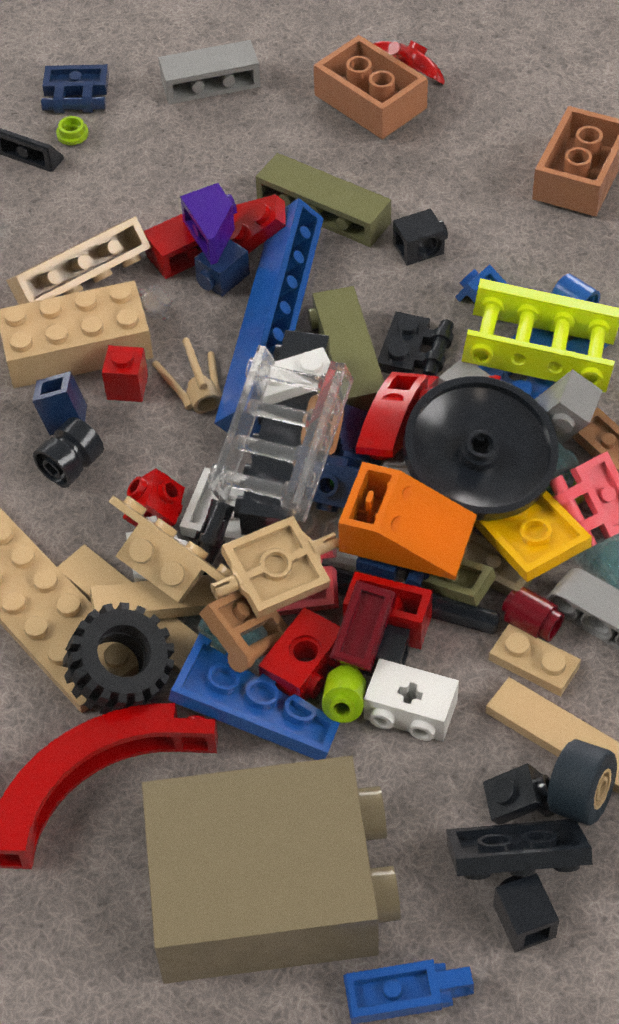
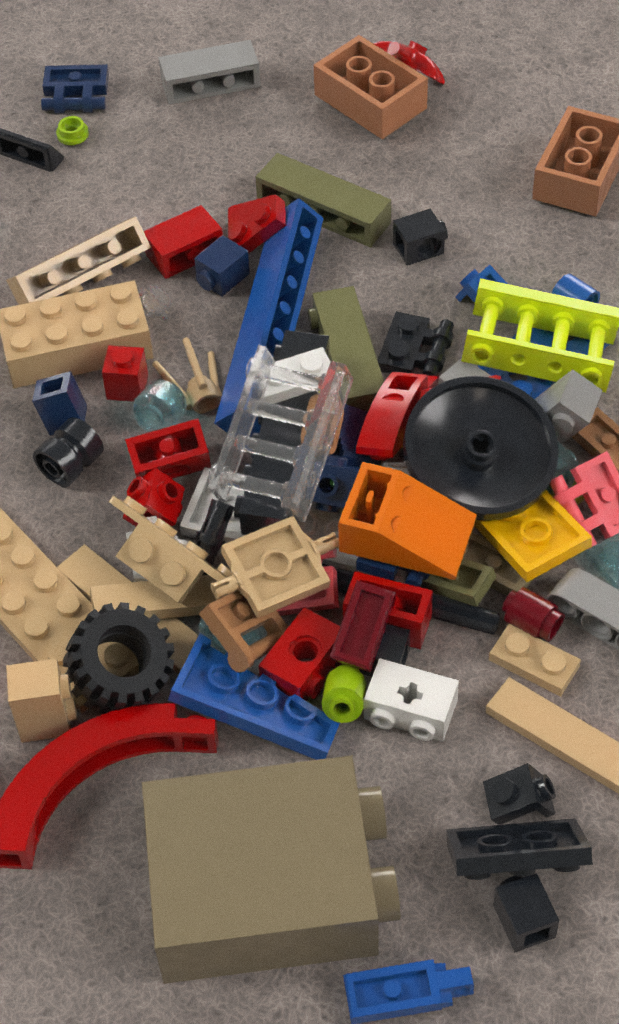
dark purple slope [180,183,237,265] -> none
black wheel [547,739,617,826] -> none
none -> tan brick [6,658,77,743]
none -> red brick [125,418,212,479]
none -> clear light blue head [132,379,187,432]

